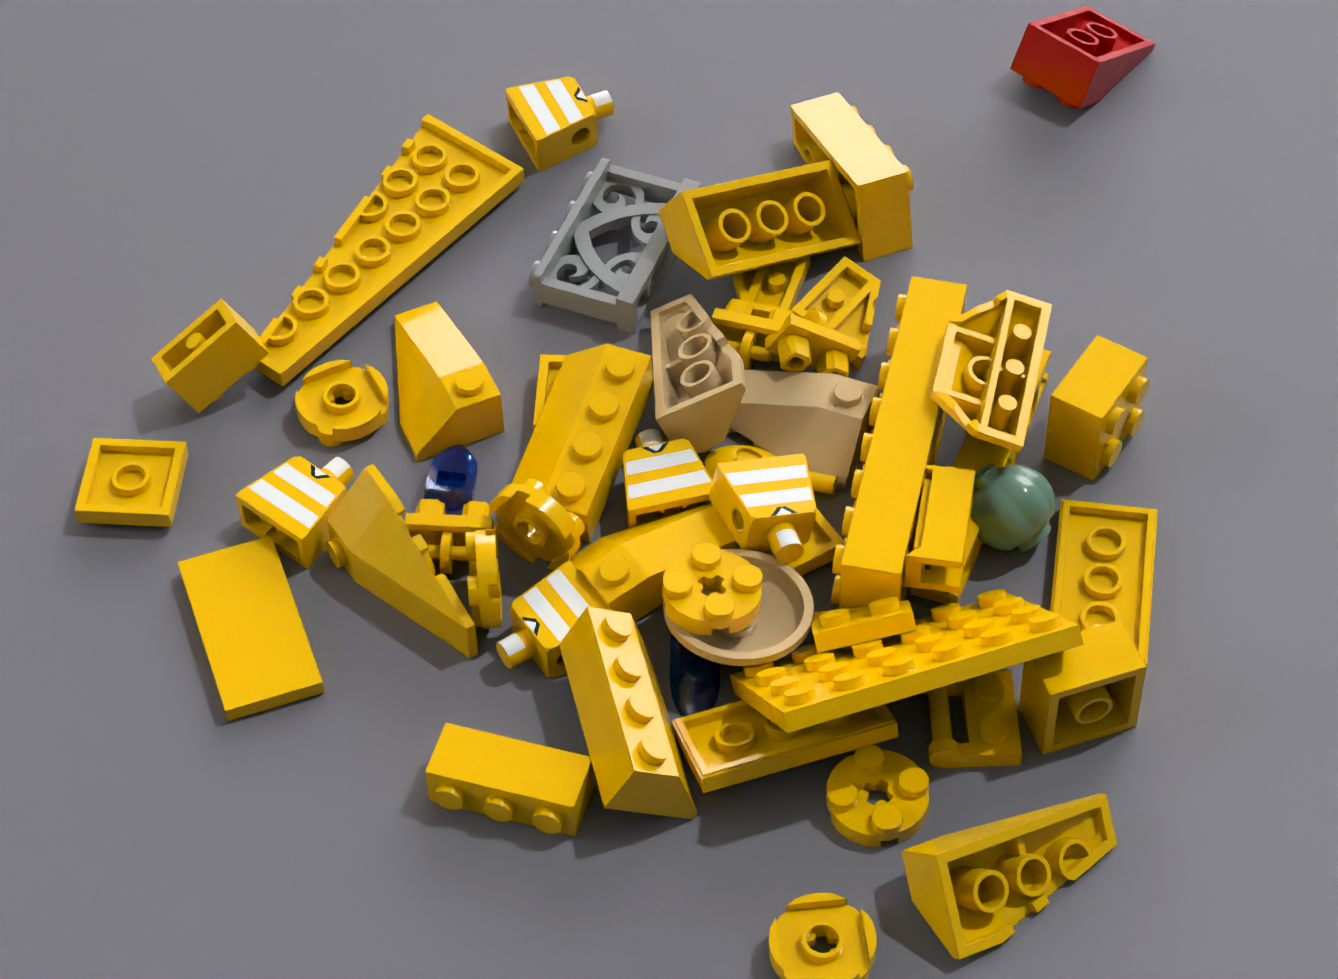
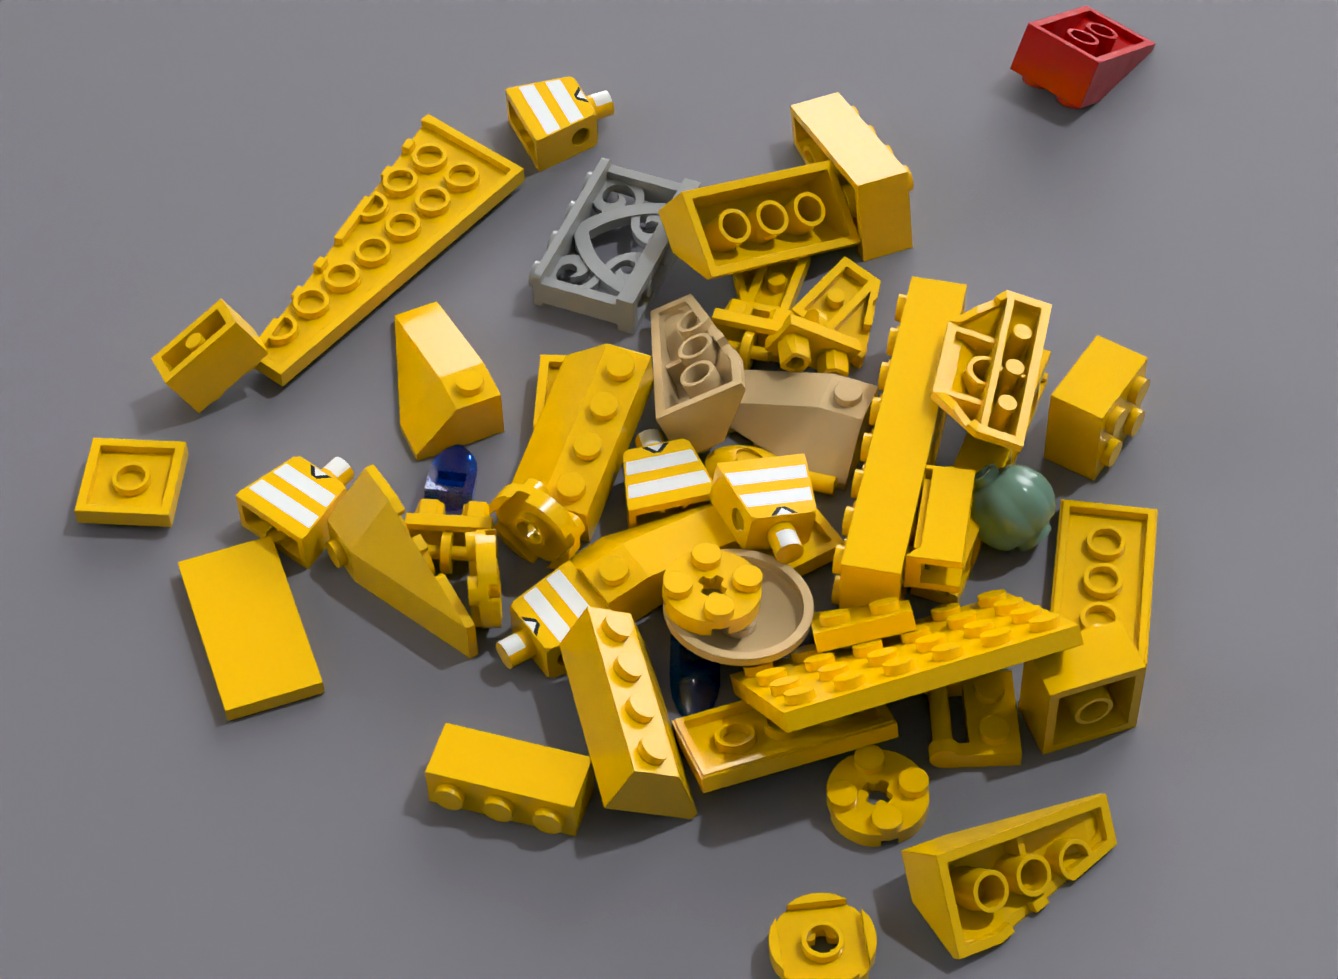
yellow plate [295,360,390,447] -> none

